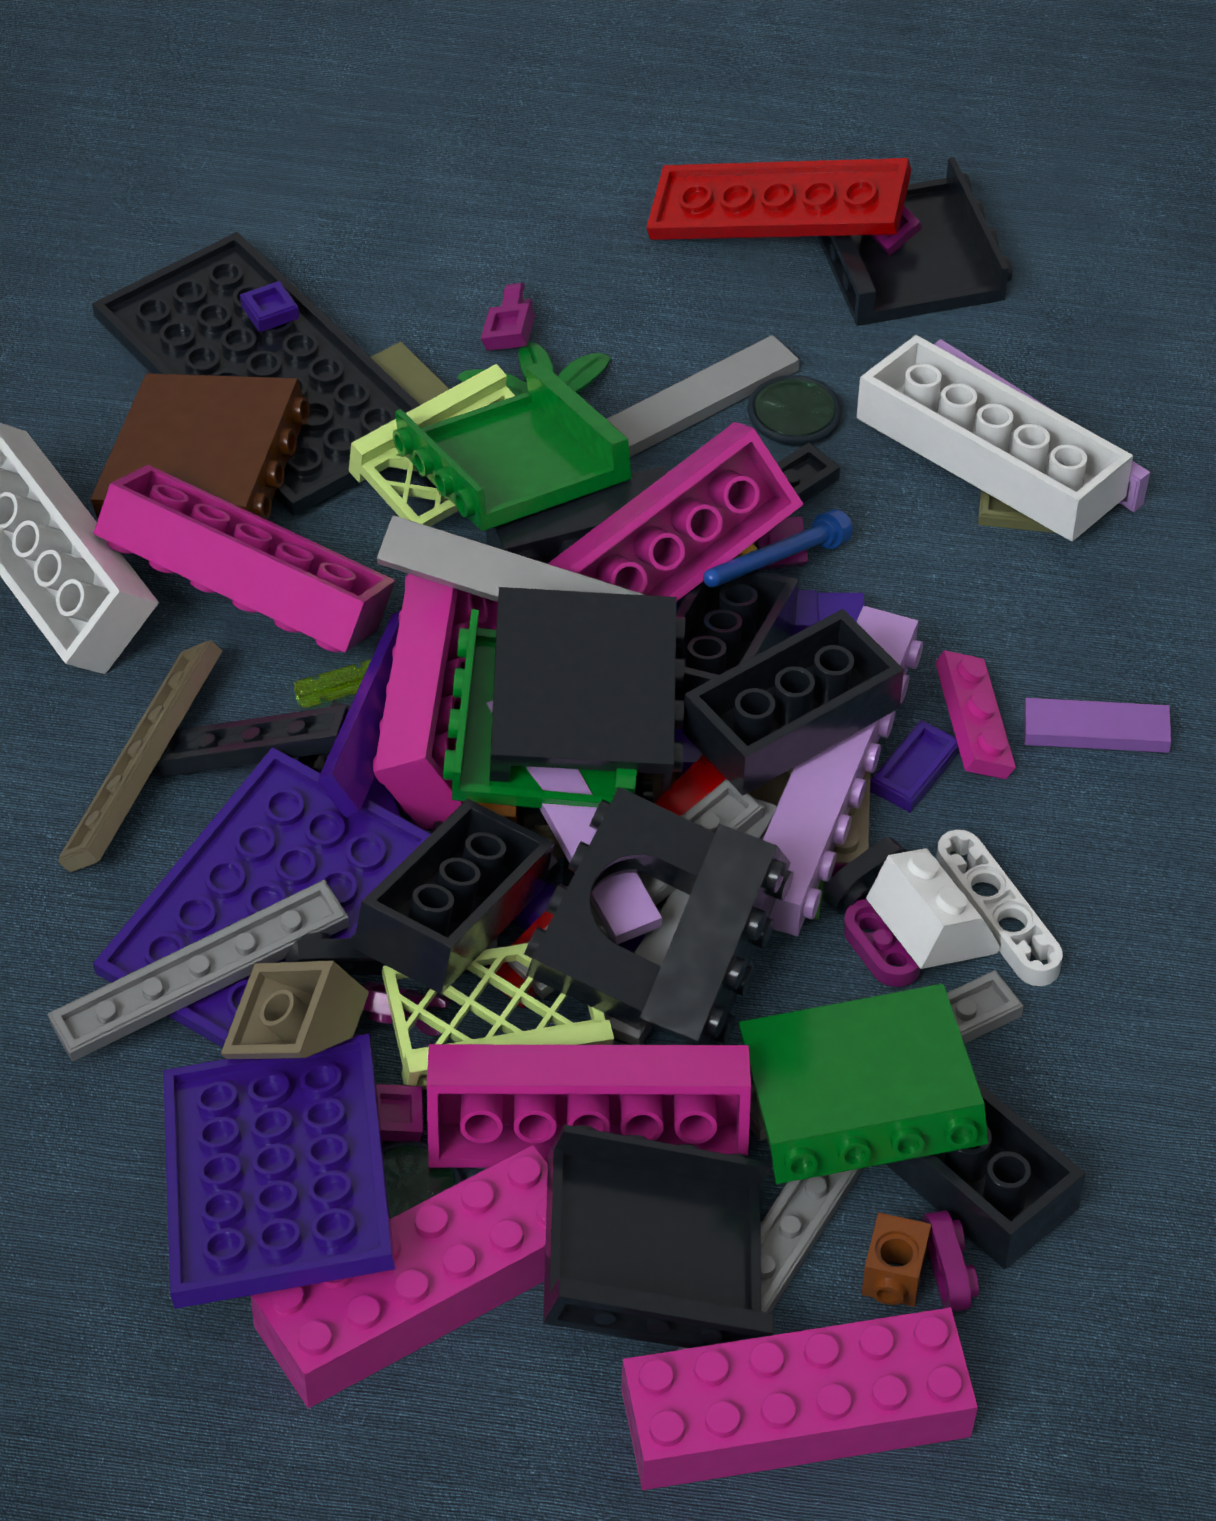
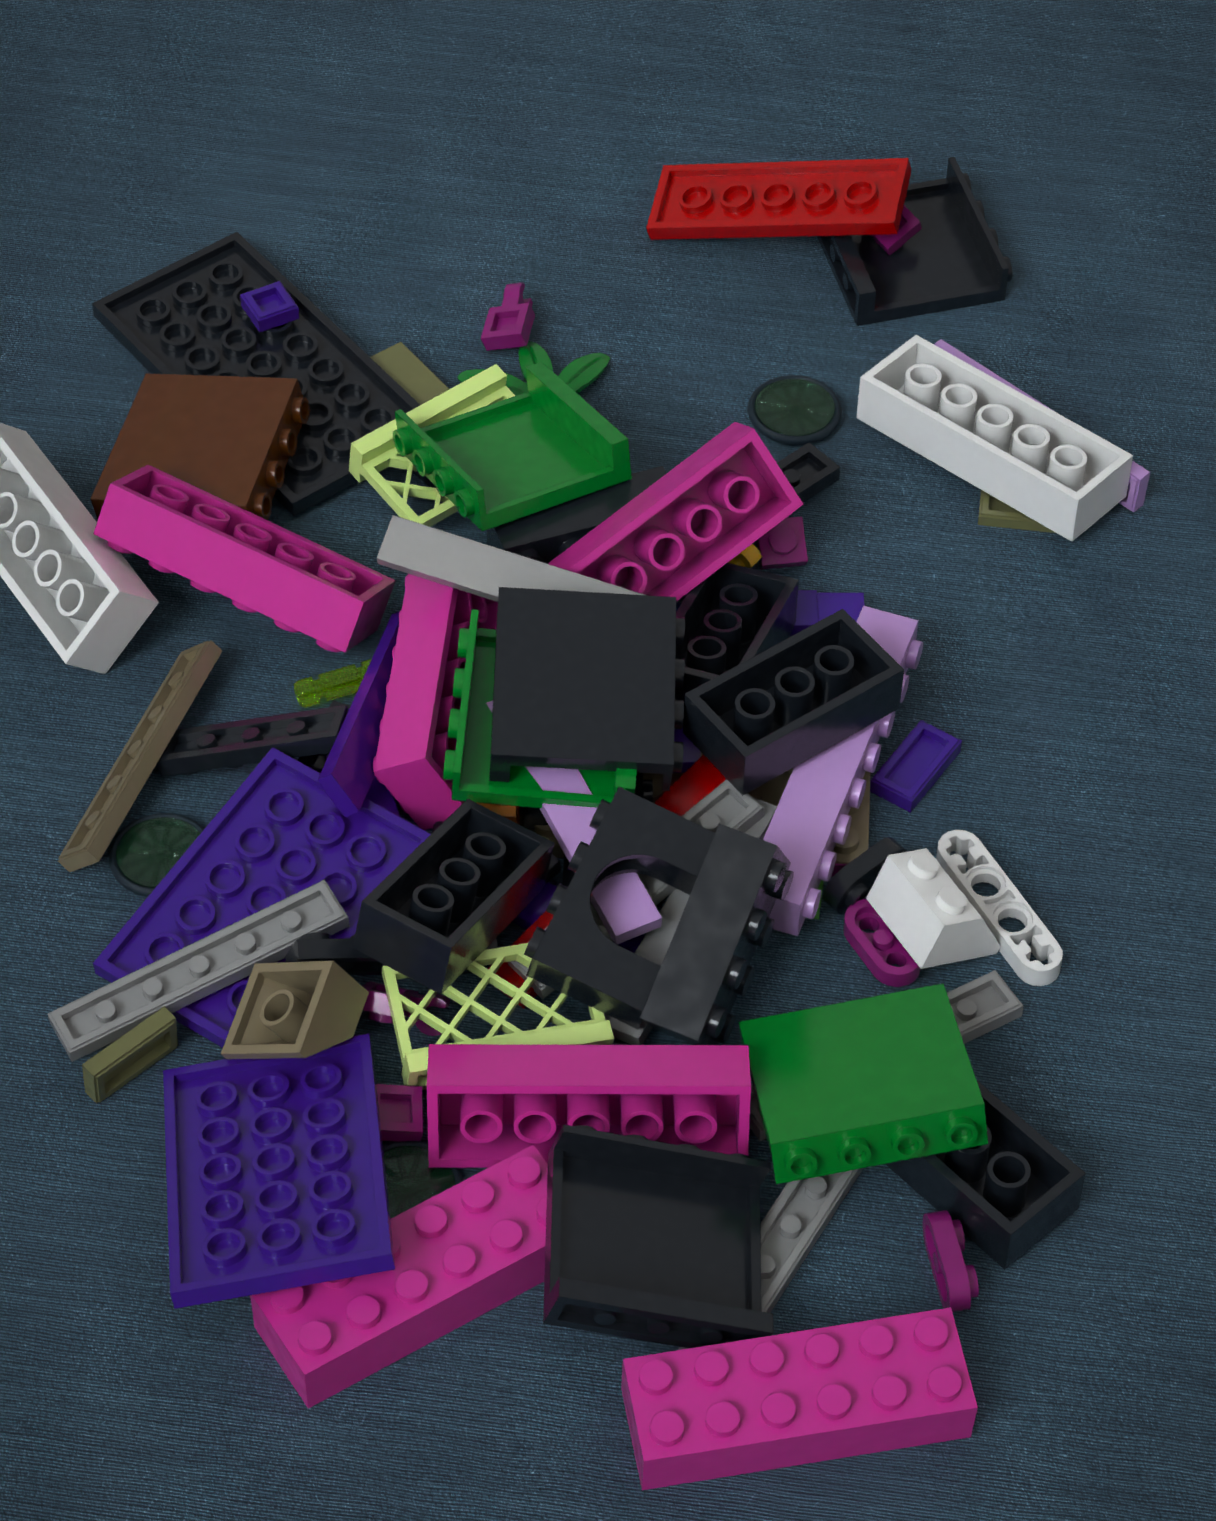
light grey tile [607,335,799,457] -> none
blue piece [703,509,853,587] -> none
dark orange brick [861,1212,931,1307] -> none
dark pink plate [935,650,1016,779] -> none
medium lavender tile [1024,698,1171,753] -> none
none -> olive tile [82,1006,178,1104]
none -> clear green wheel [109,813,204,897]

